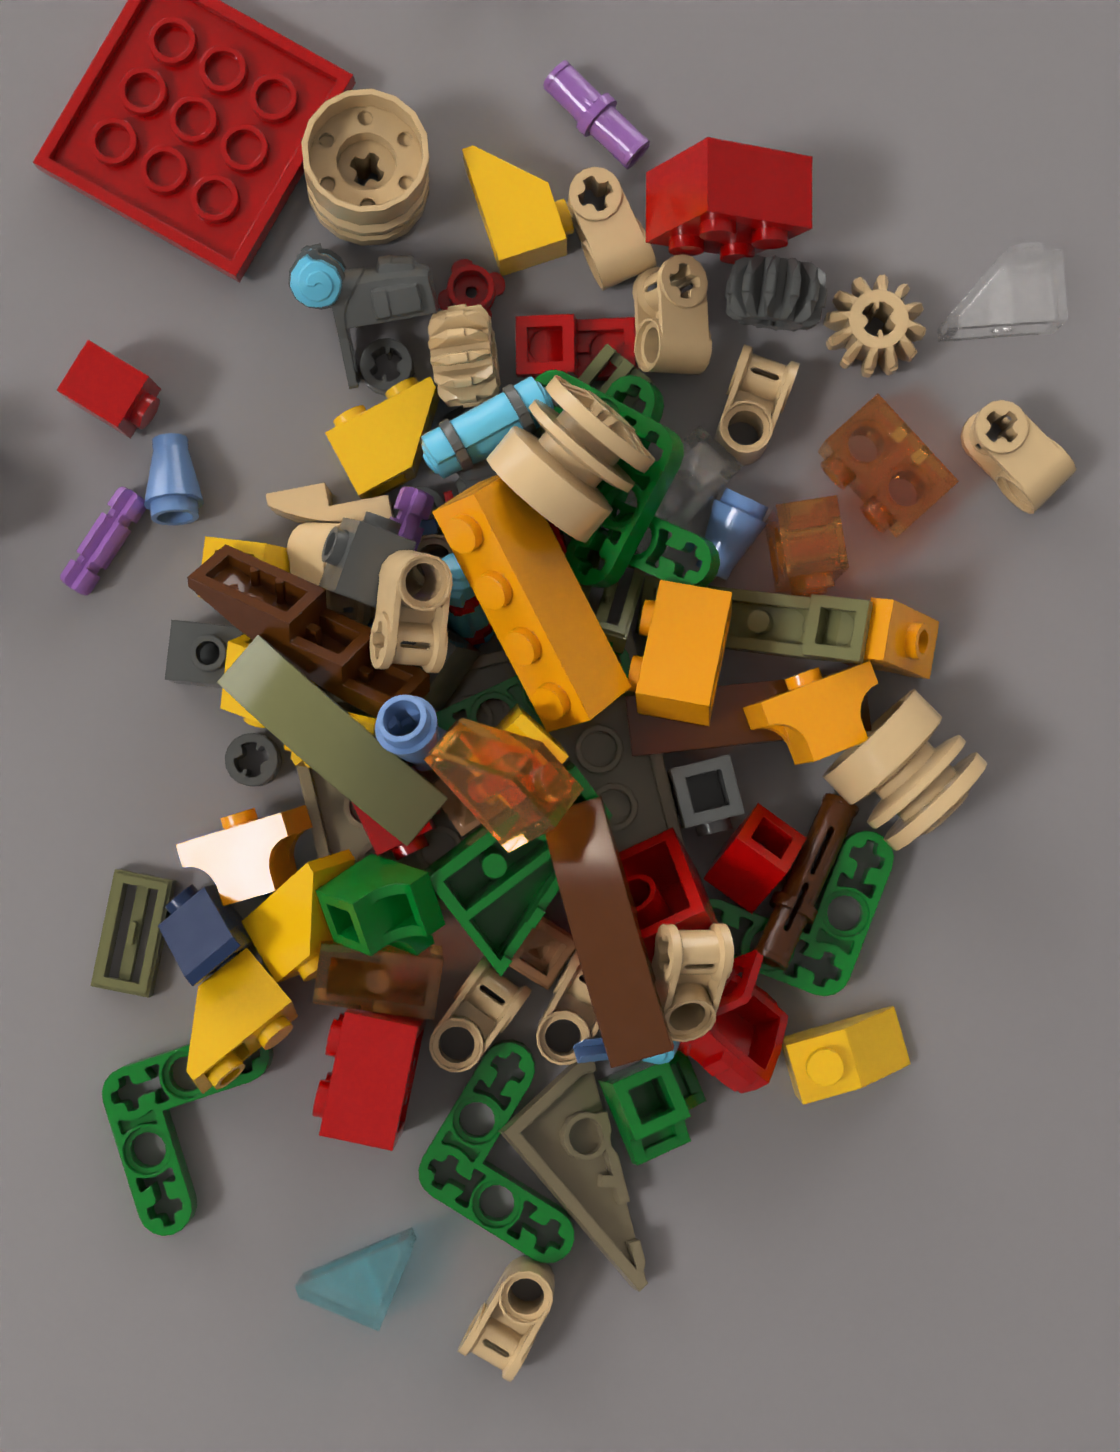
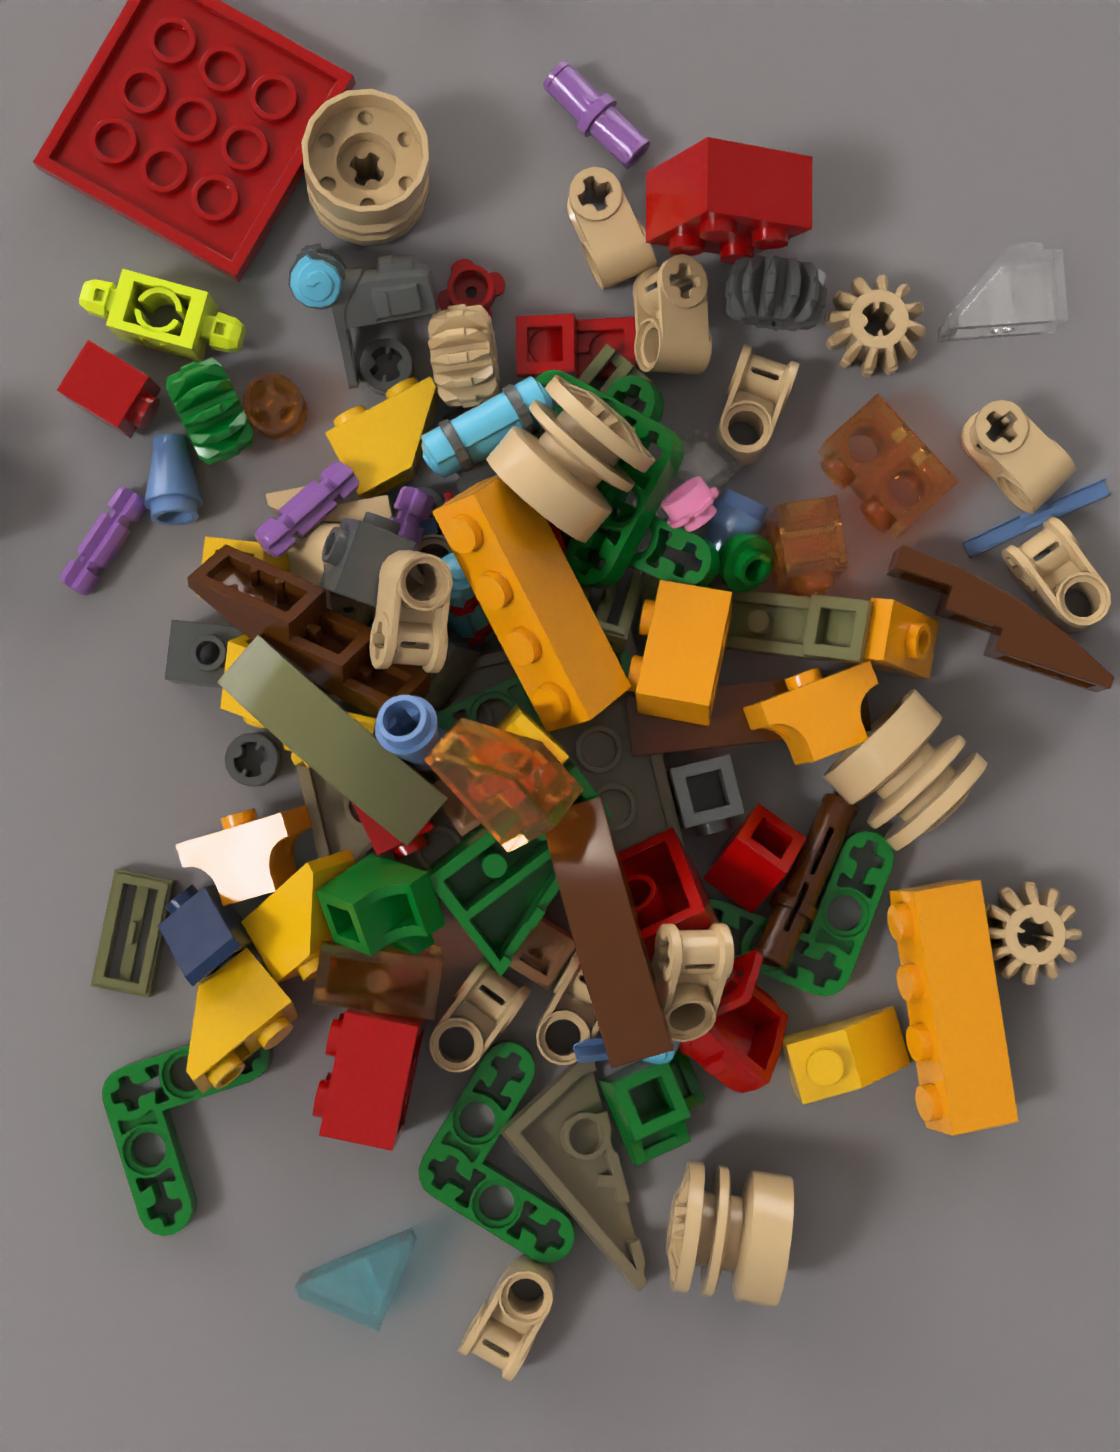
yellow slope [462,145,574,276] -> none
none -> neon yellow piece [79,268,246,362]
none -> green gear [166,357,254,465]
none -> clear orange wheel [243,373,308,440]
none -> medium lavender axle [255,461,359,558]
none -> bright pink plate [661,476,719,532]
none -> tan wheel [666,1160,794,1307]
none -> green plate [718,533,775,592]
none -> reddish brown slope [886,545,1114,692]
none -> light orange brick [887,879,1019,1136]
none -> medium blue piece [962,477,1112,558]
none -> tan gear [985,882,1082,985]
none -> tan piece [1002,516,1111,633]

